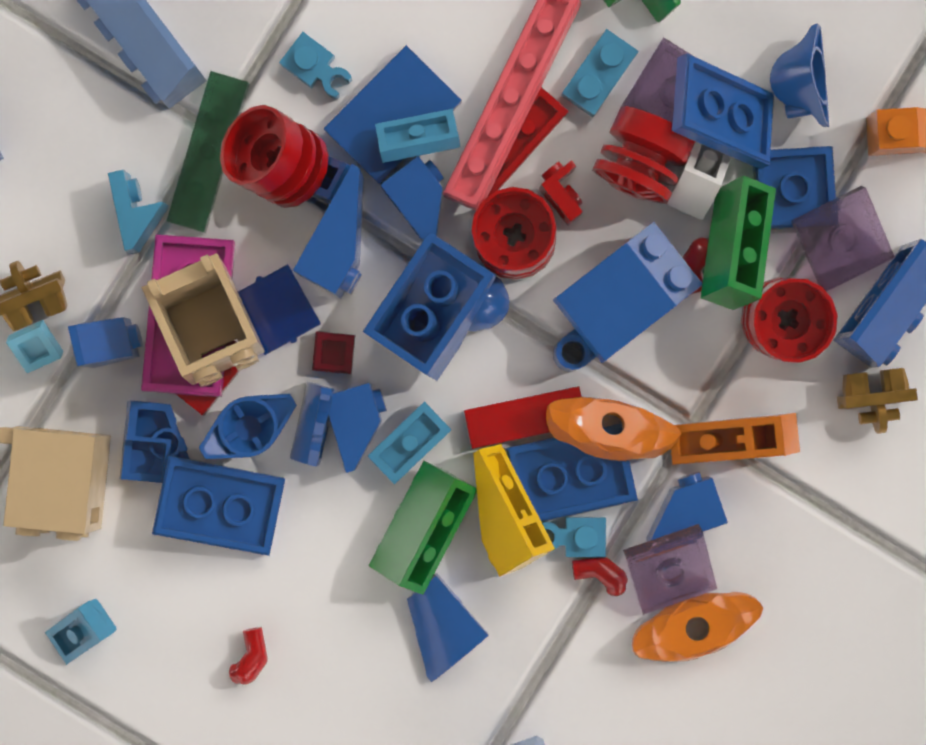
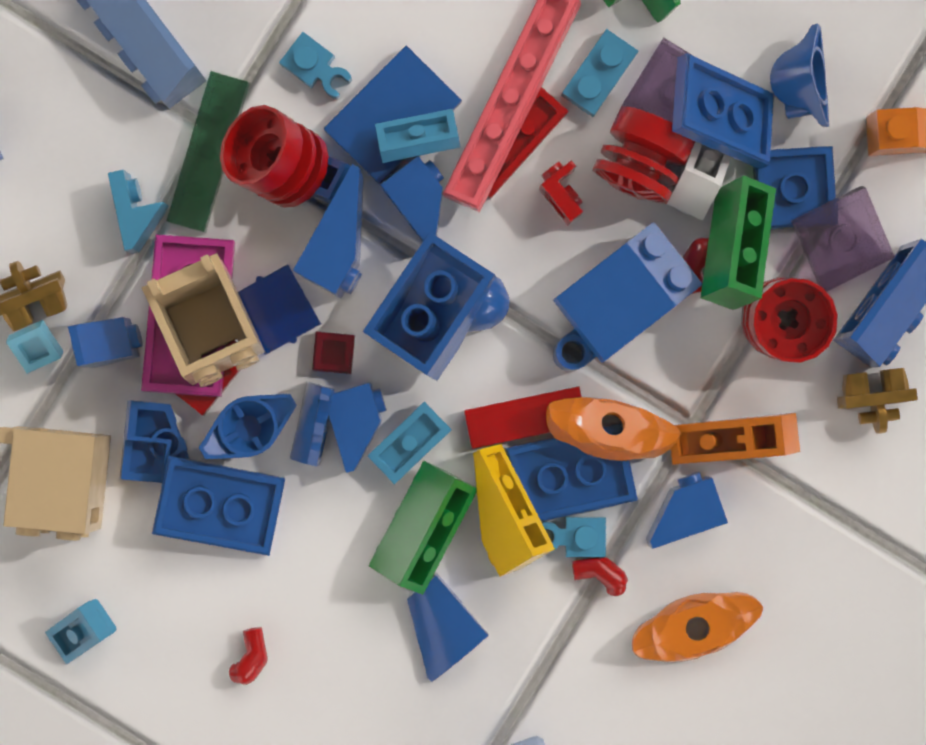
red wheel [471,187,557,281] -> none
clear purple tile [623,524,717,615] -> none

